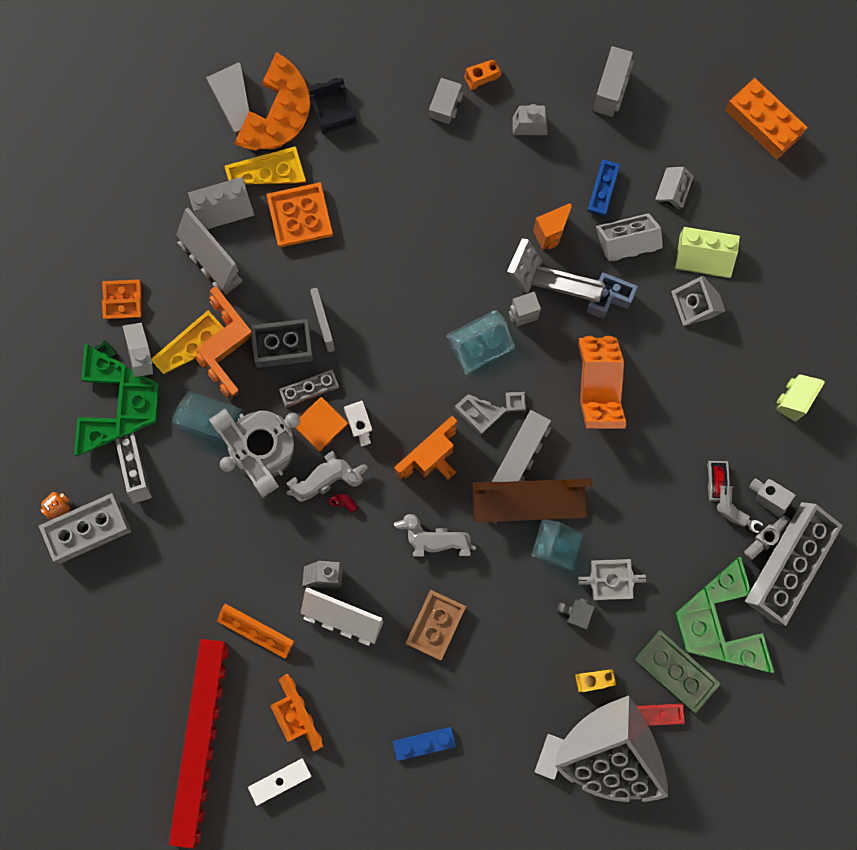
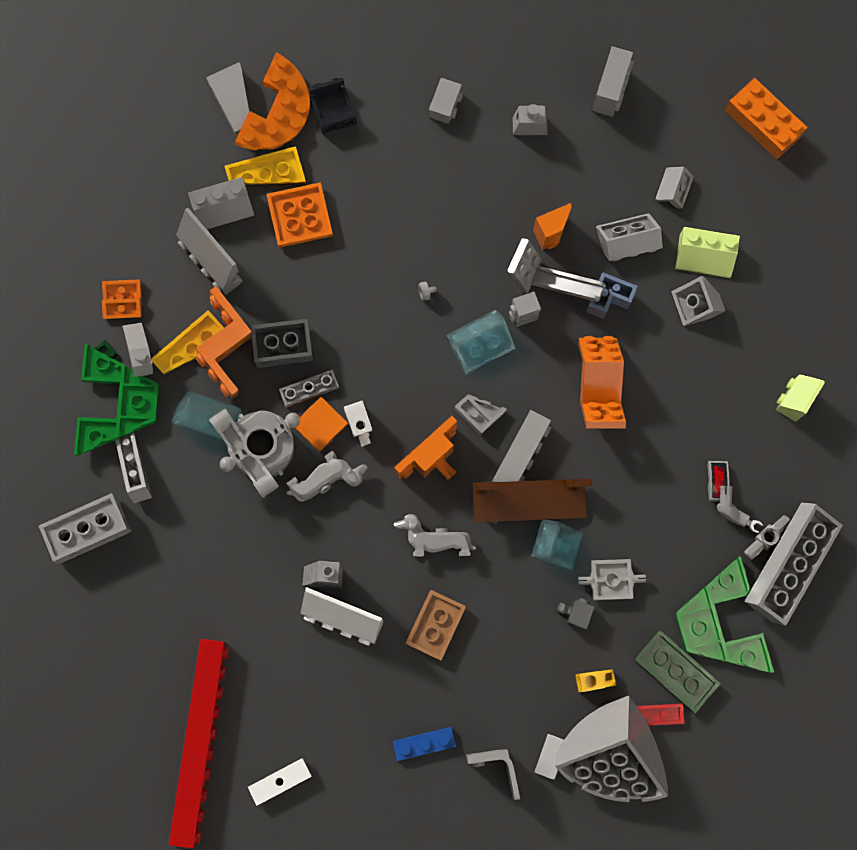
orange head [41,492,70,520] -> none
orange plate [217,603,294,659] -> none
orange bracket [270,674,323,752] -> none
light grey tile [310,288,335,352] -> none
dark red arm [329,494,358,513] -> none
orange leg [464,60,502,91] -> none
light grey tile [505,392,526,413] -> none
blue plate [587,159,620,217] -> none
light grey torso [749,478,796,519] -> none
none -> light grey tile [418,281,437,301]
none -> light grey piece [466,749,520,800]

